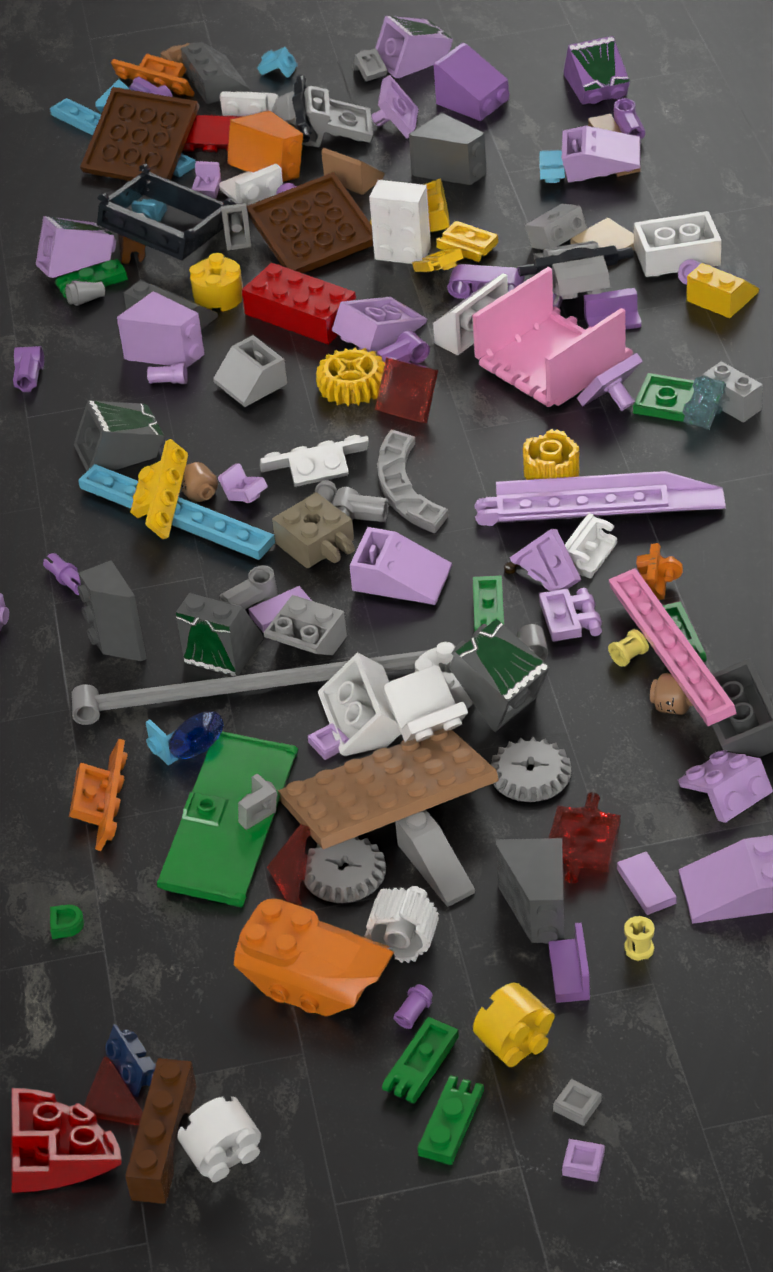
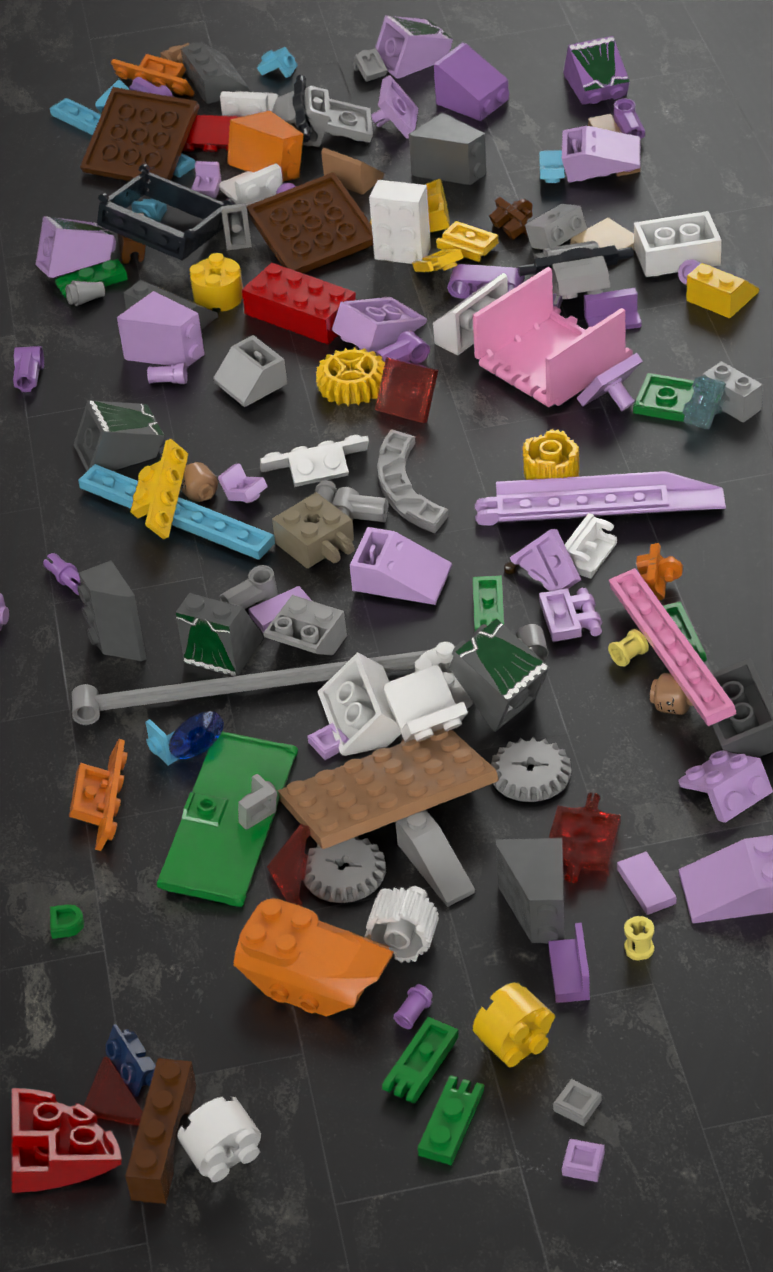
none -> reddish brown hips [489,197,533,240]

